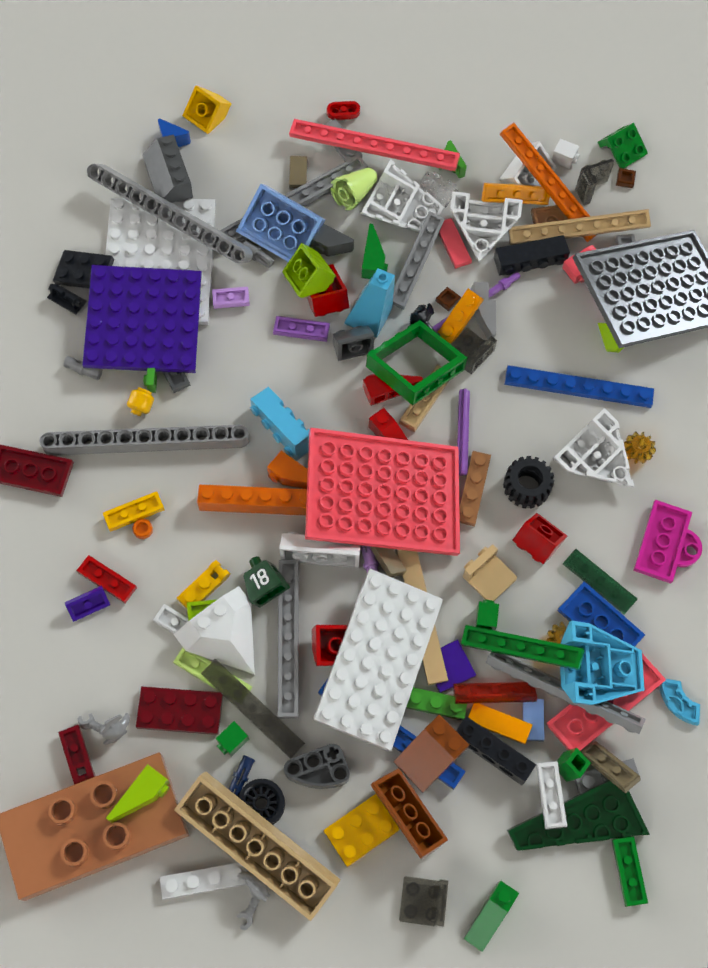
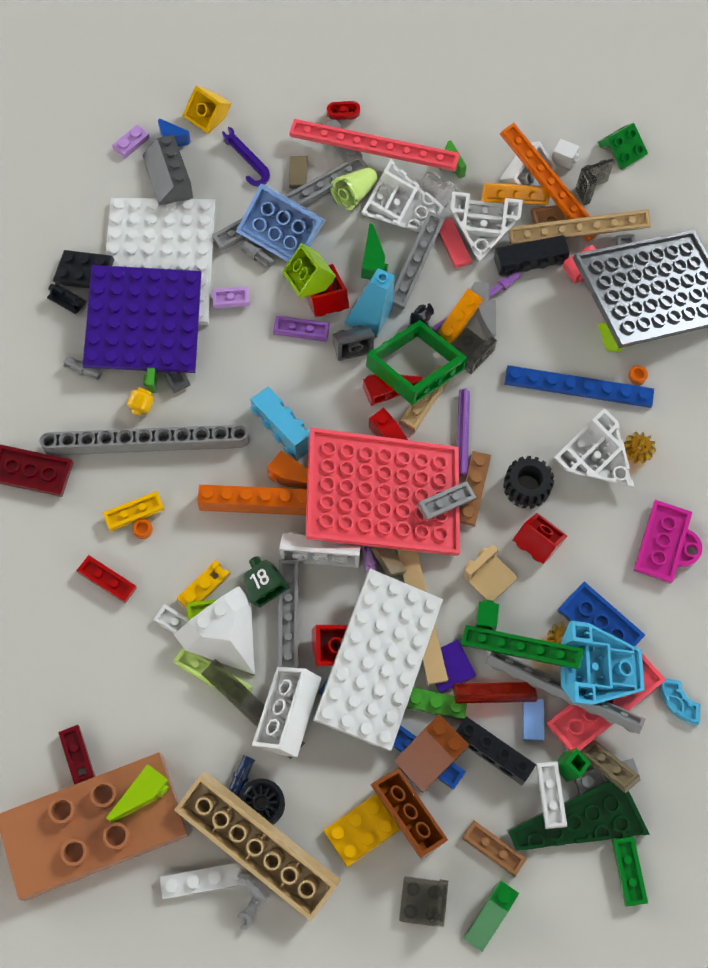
dark purple plate [64,586,110,622] -> none
light grey piece [78,713,130,745] -> none
light grey beam [87,164,253,263] -> none
dark red plate [136,686,223,735] -> none
green brick [216,721,250,757] -> none
dark grey beam [284,744,350,789] -> none
dark grey slope [313,224,354,257] -> none
reddish brown tile [435,287,461,311] -> none
light orange tile [468,702,533,745] -> none
clear green tile [563,549,638,615] -> none
reddish brown tile [616,168,636,188] -> none
none -> lavender plate [112,125,149,159]
none -> dark purple piece [222,127,270,187]
none -> white slope [252,667,322,757]
none -> light grey plate [417,481,476,521]
none -> medium nougat tile [461,820,527,877]
none -> orange tile [628,366,648,385]

